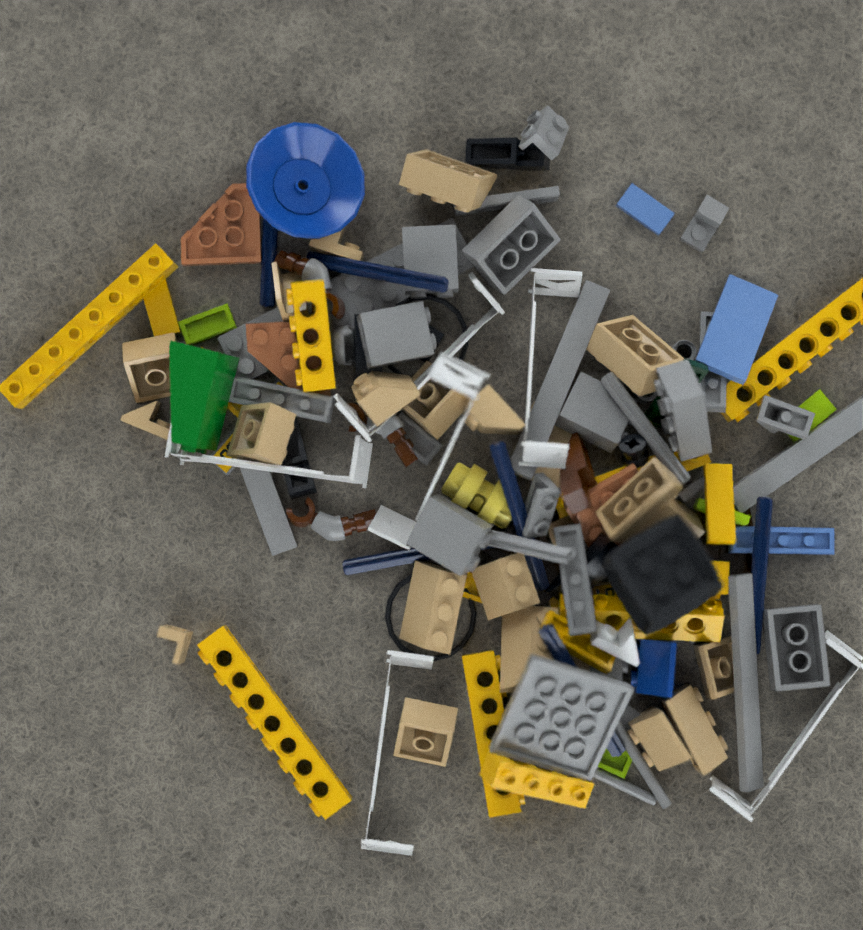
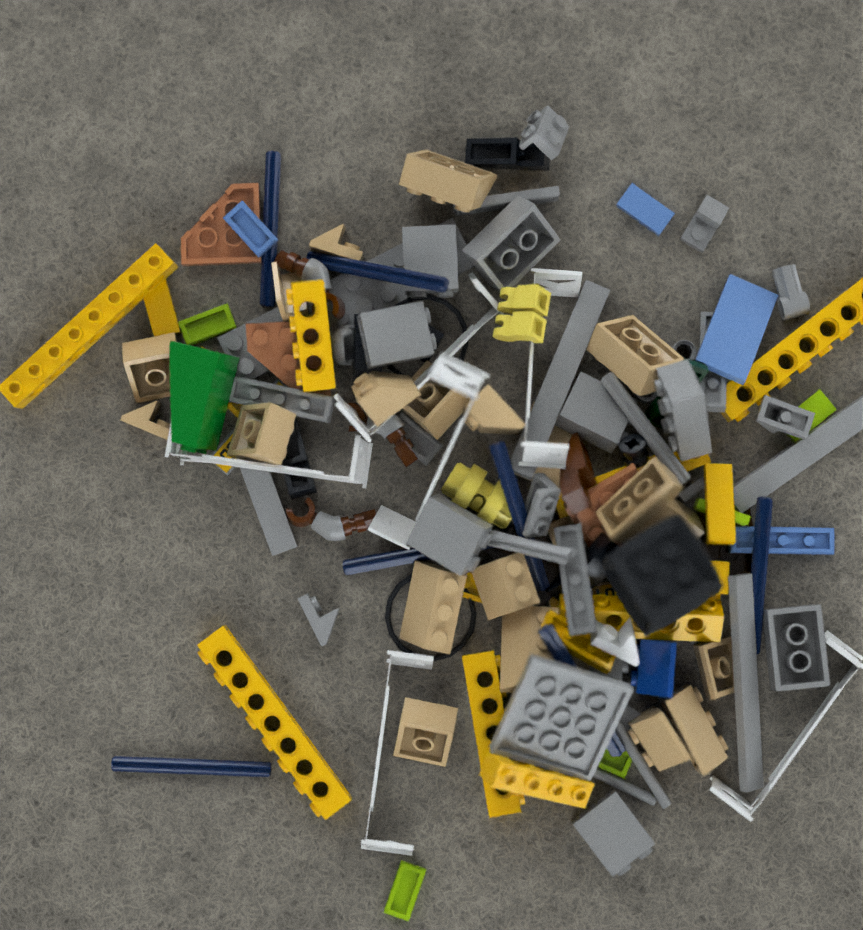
tan panel [157,624,193,665] -> none
blue dish [246,122,365,239] -> none
none -> dark blue axle [111,756,272,777]
none -> medium blue tile [223,200,279,258]
none -> light grey slope [297,593,340,647]
none -> lime tile [383,860,427,922]
none -> light yellow legs [493,284,551,343]
none -> light grey brick [571,789,655,877]
none -> light grey piece [772,264,810,320]

